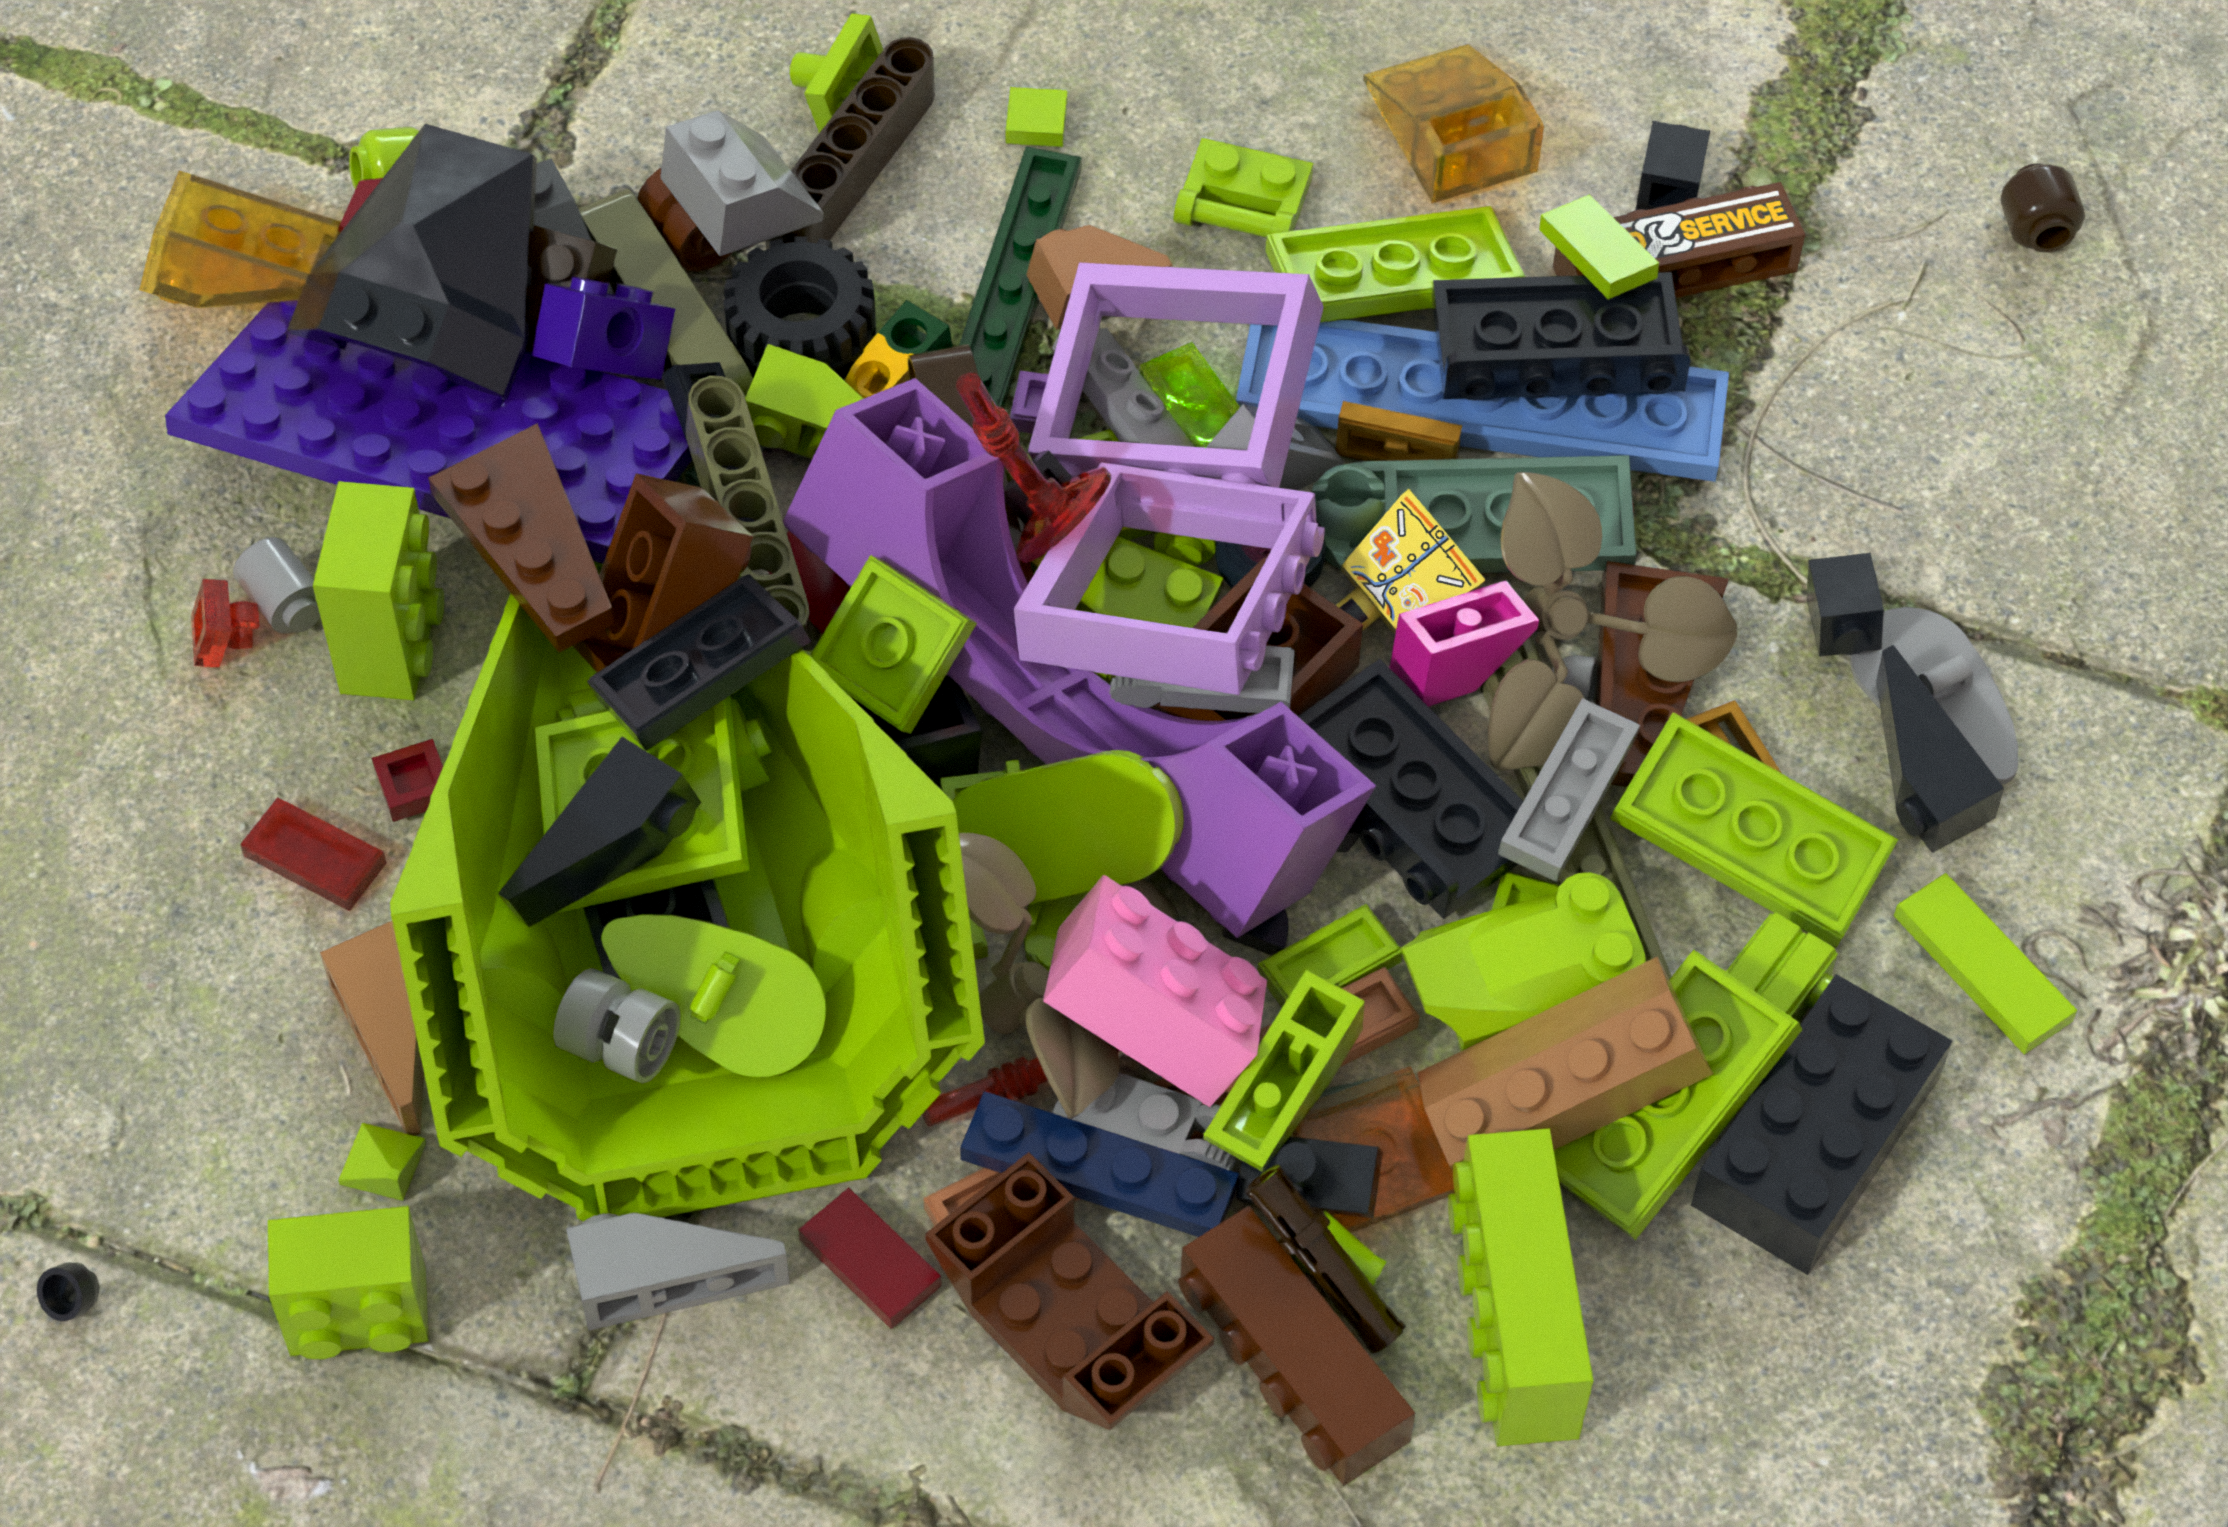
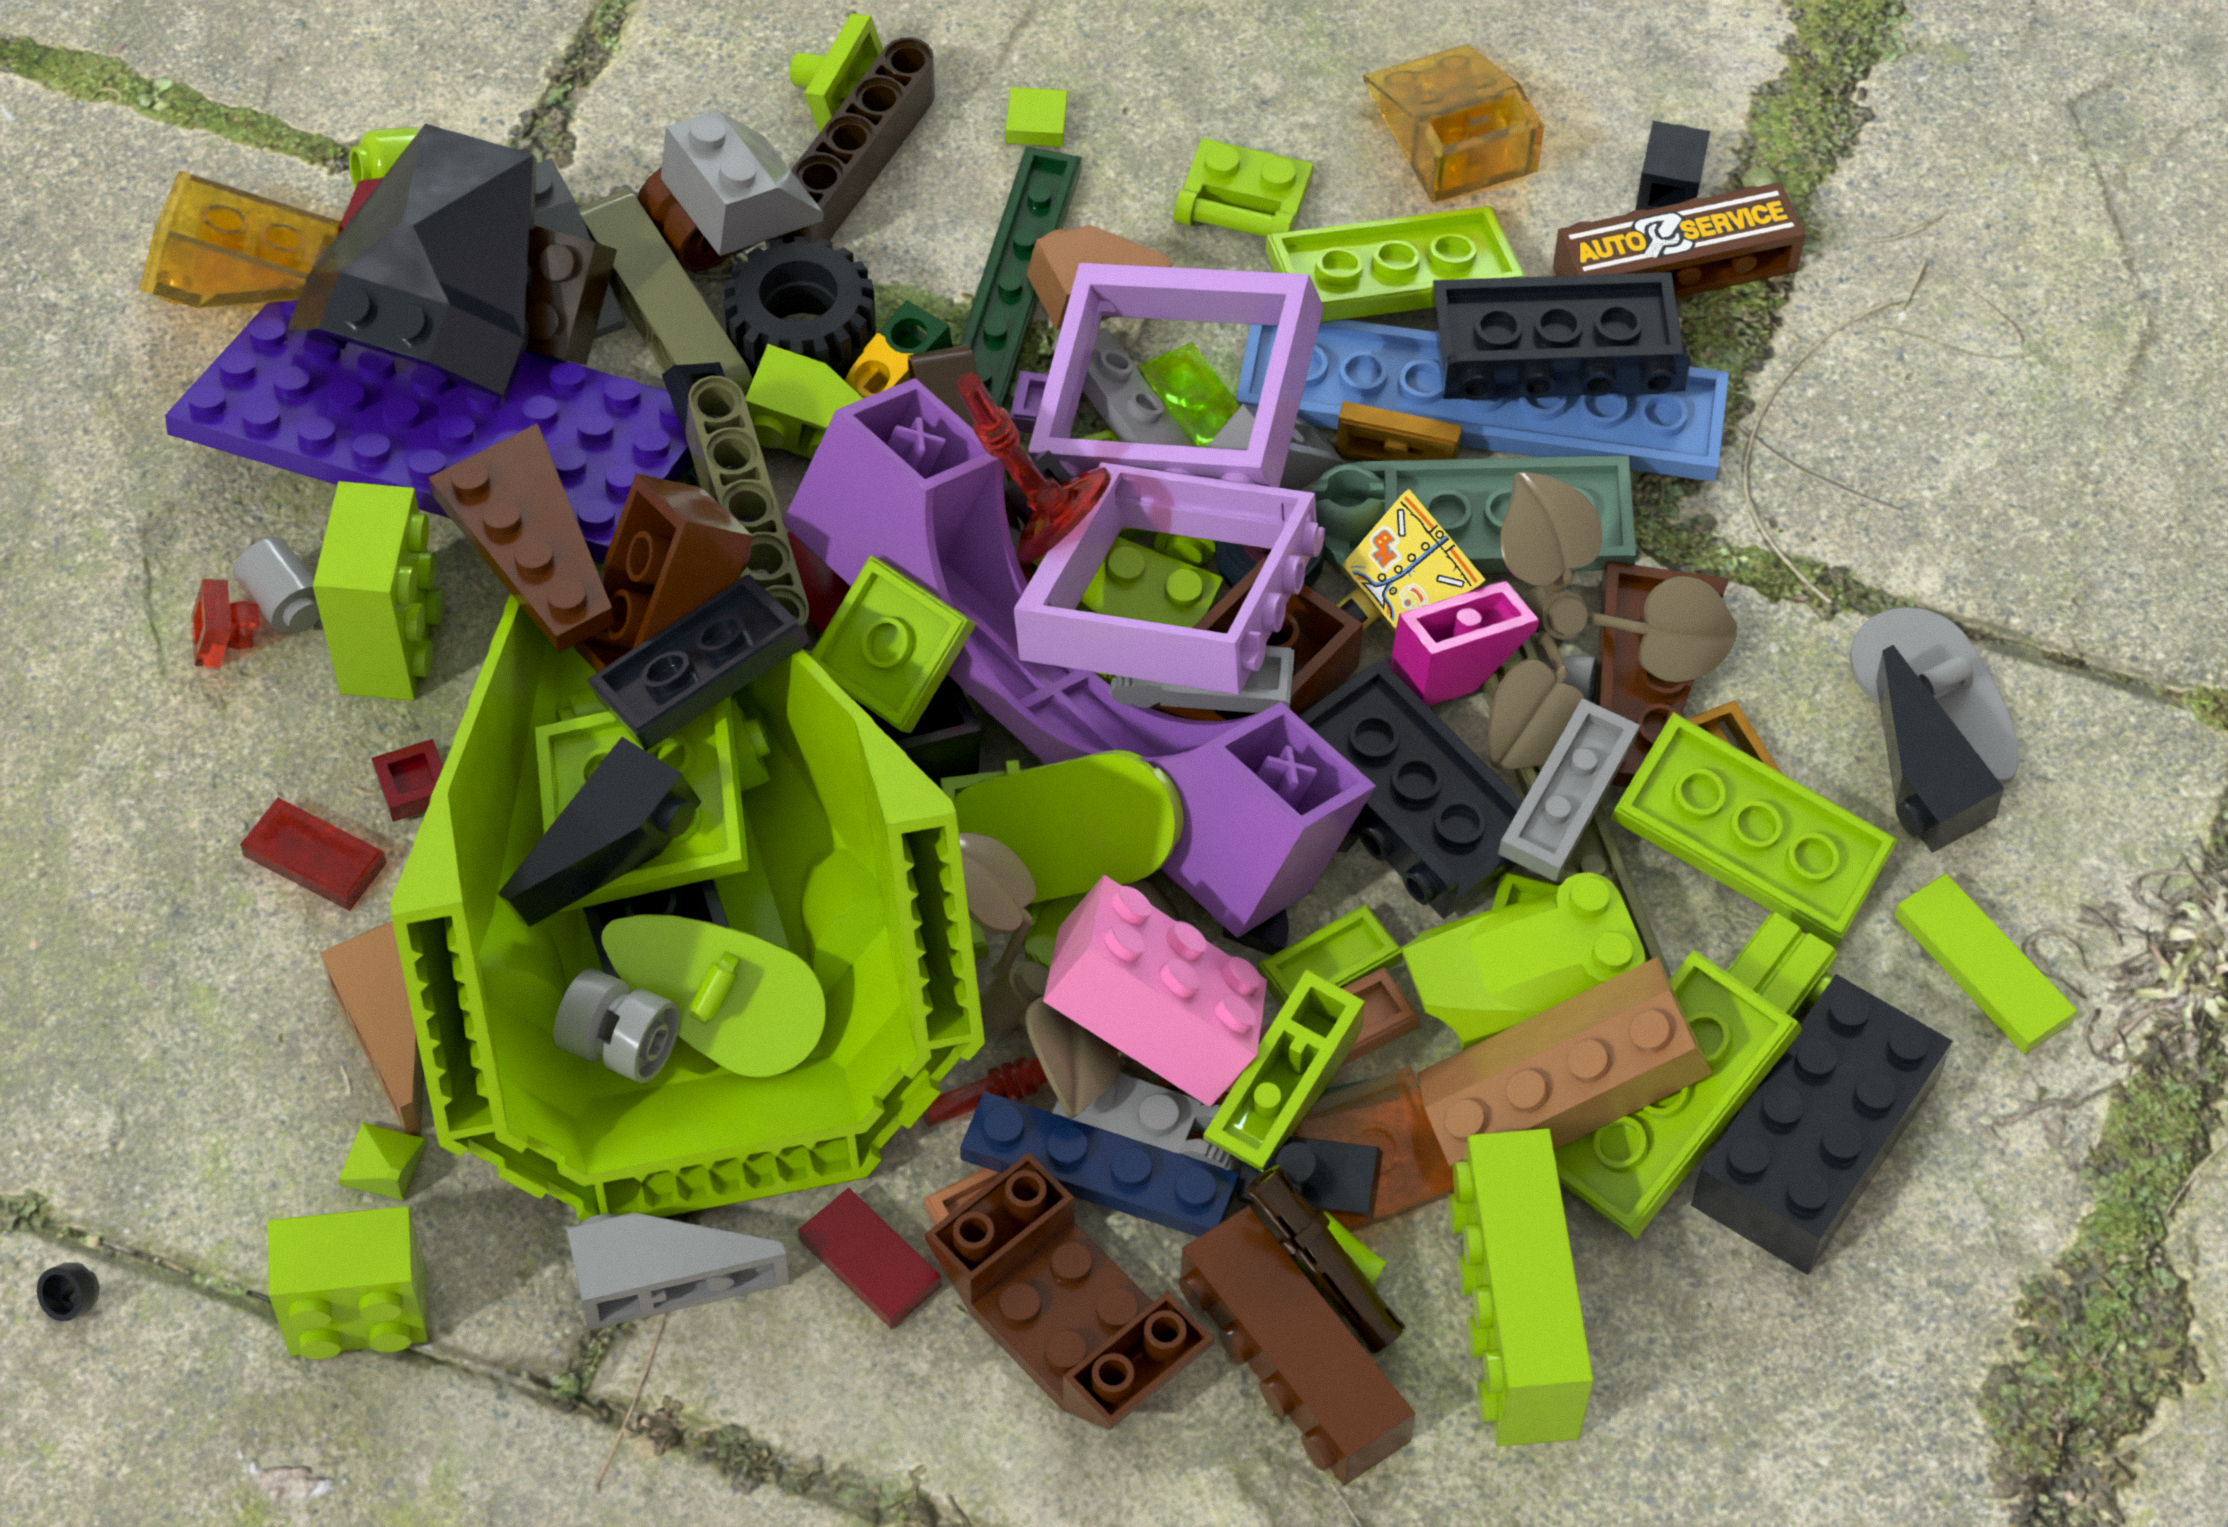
dark purple brick [531,277,675,380] -> none
tile [1539,194,1659,299] -> none
black brick [1806,553,1884,657] -> none
dark brown head [2000,163,2085,253] -> none

